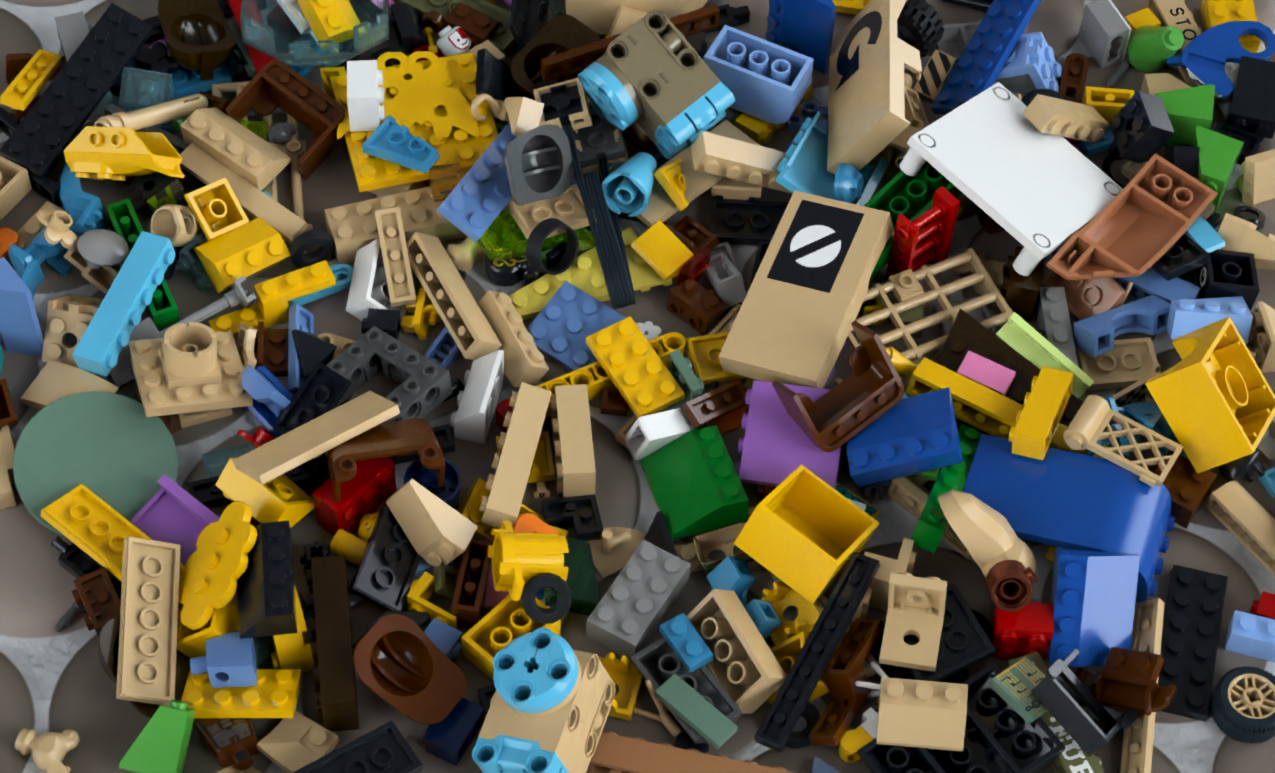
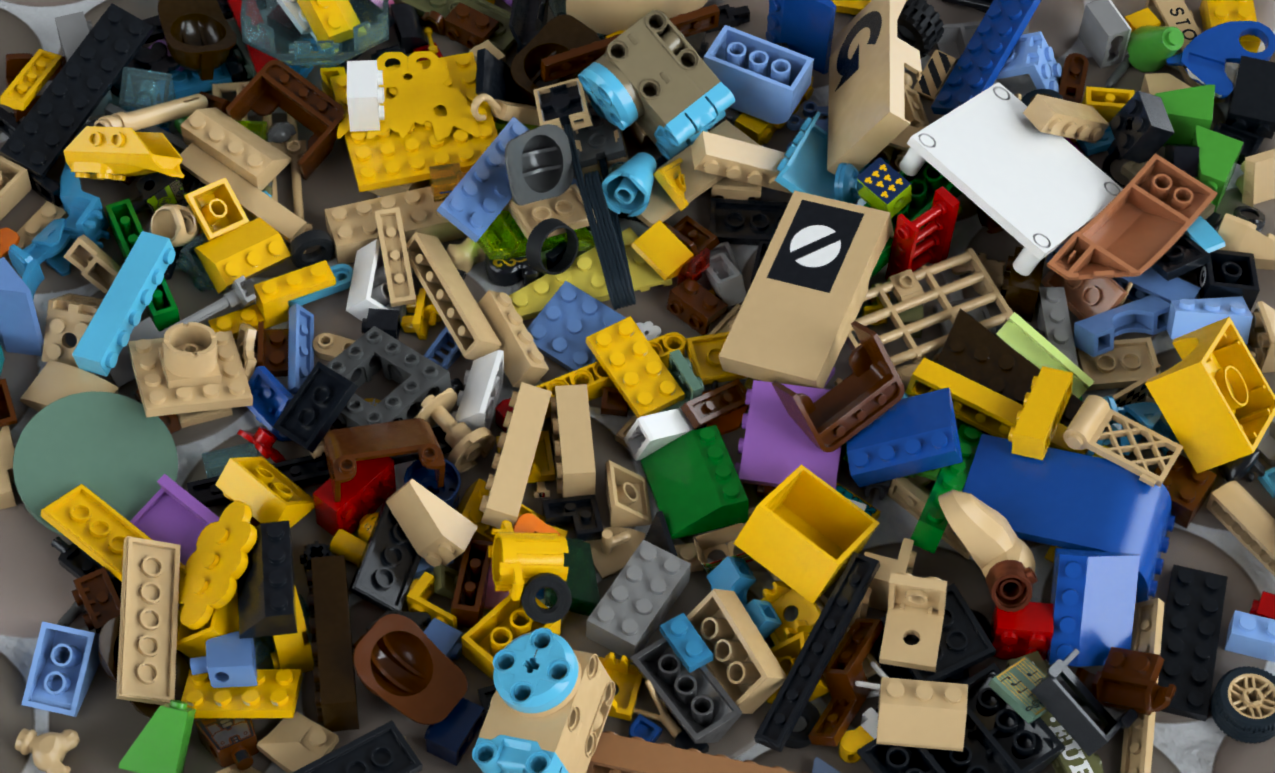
tan animal [36,210,78,251] -> none
light grey dish [77,229,129,269] -> none
tan tile [233,391,400,484] -> none
medium blue slope [242,365,291,417] -> none
black slope [292,329,337,379] -> none
dark azure wing [362,115,439,174] -> none
head [436,25,472,57] -> none
tan slope [504,97,544,136] -> none
tan slope [609,5,648,38] -> none
sand green tile [655,673,738,750] -> none
yellow cone [884,346,916,377] -> none
bright pink tile [957,351,1016,396] -> none
none -> light blue slope [21,621,100,717]
none -> tan piece [413,388,496,473]
none -> tan slope [605,460,652,527]
none -> blue tile [628,714,663,743]
none -> piece [857,158,912,218]

